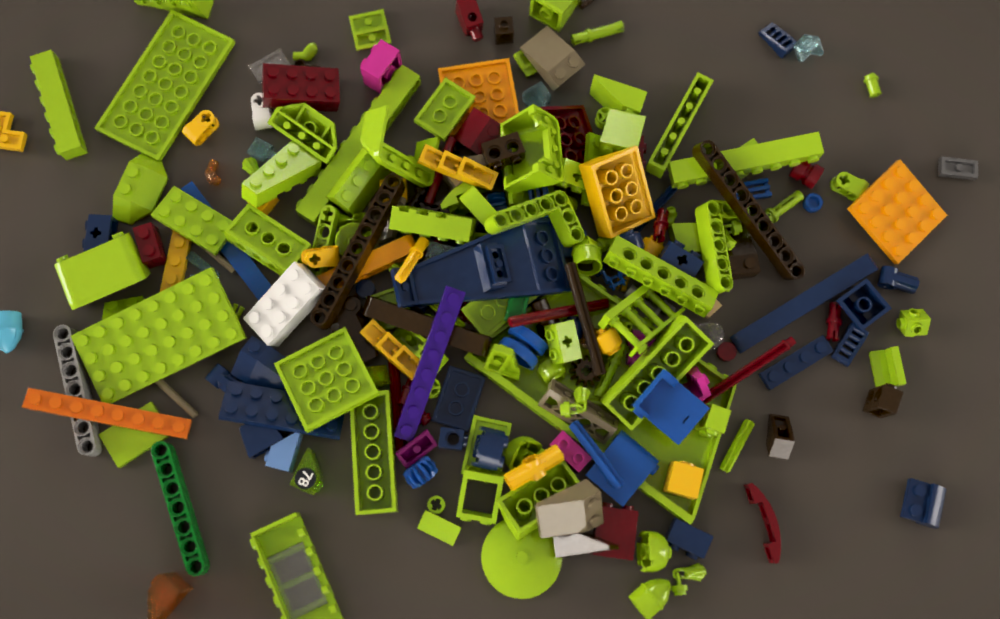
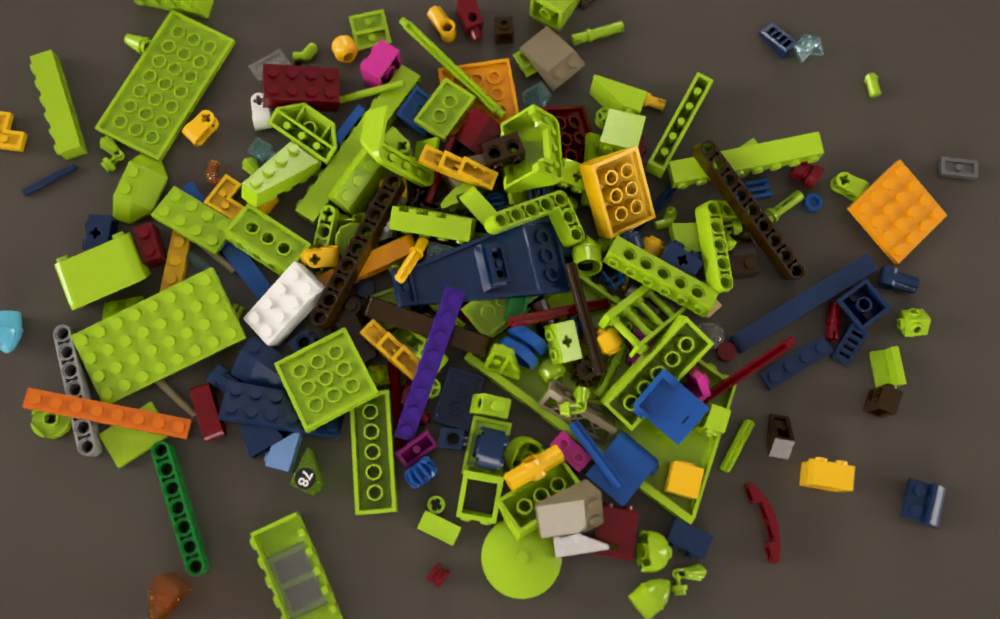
dark red pin [653,208,669,243] -> none
none -> dark blue bar [22,163,77,196]
none -> lime plate [31,410,72,439]
none -> lime piece [99,135,125,172]
none -> lime cone [124,34,151,54]
none -> dark red beam [190,382,227,442]
none -> yellow plate [203,174,244,221]
none -> dark blue brick [287,329,319,353]
none -> yellow head [331,35,358,63]
none -> blue beam [336,104,368,152]
none -> lime bar [340,79,406,104]
none -> lime piece [384,126,413,156]
none -> blue plate [394,86,430,137]
none -> lime piece [399,17,506,119]
none -> dark red wheel [426,562,450,589]
none -> yellow piece [427,5,456,43]
none -> lime torso [469,393,511,421]
none -> yellow pin [643,93,666,111]
none -> yellow piece [799,457,855,492]

